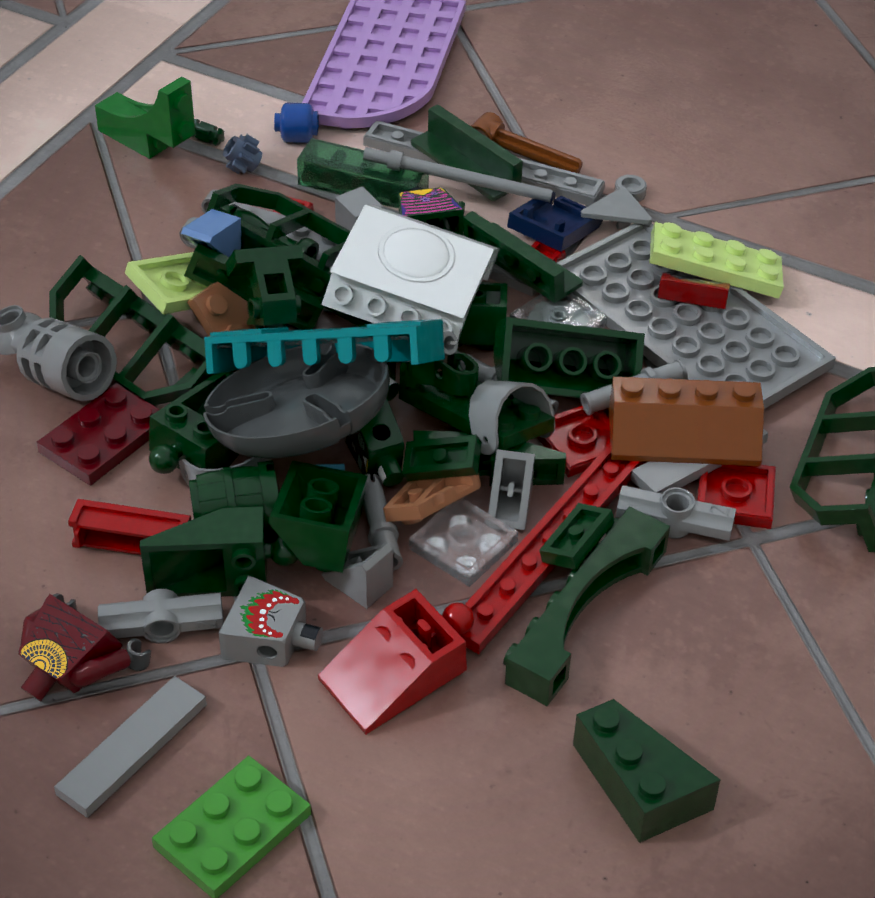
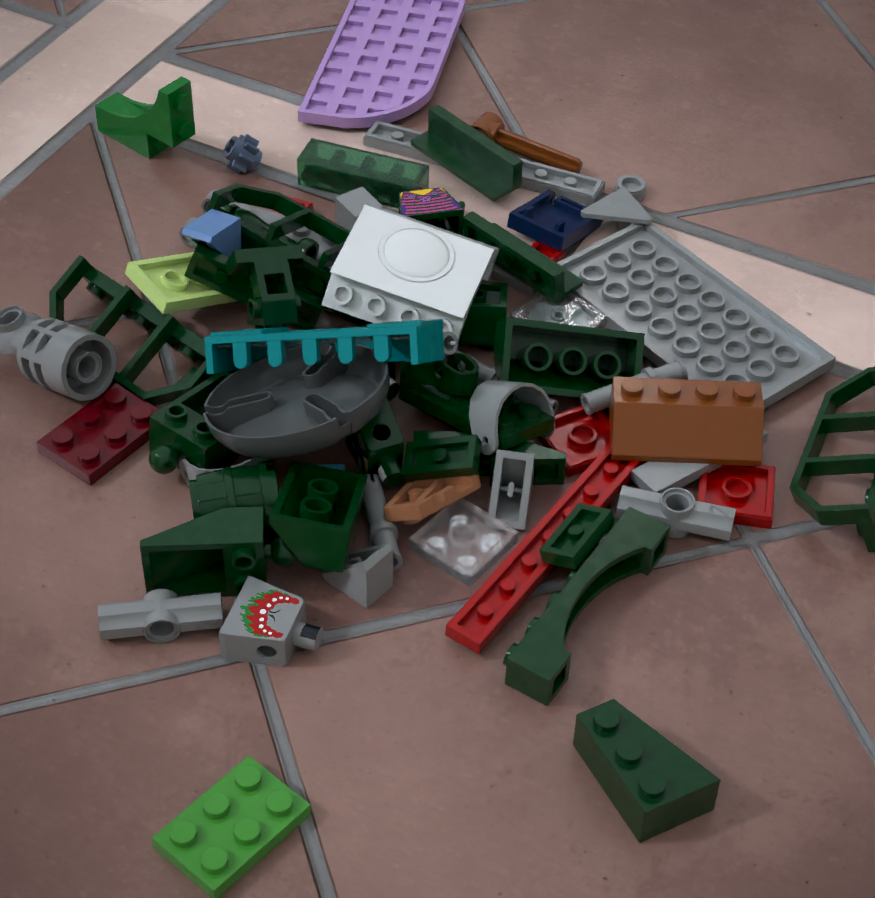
dark red torso [18,593,151,702] -> none
light grey tile [54,676,207,818] -> none
red container [68,499,191,555] -> none
nougat wing [187,282,255,336] -> none
dark green piece [192,119,225,146] -> none
blue head [274,102,319,143] -> none
slope [318,589,474,735] -> none
light grey bar [363,147,553,203] -> none
yellowish green plate [649,222,784,299] -> none
red slope [658,273,730,309] -> none

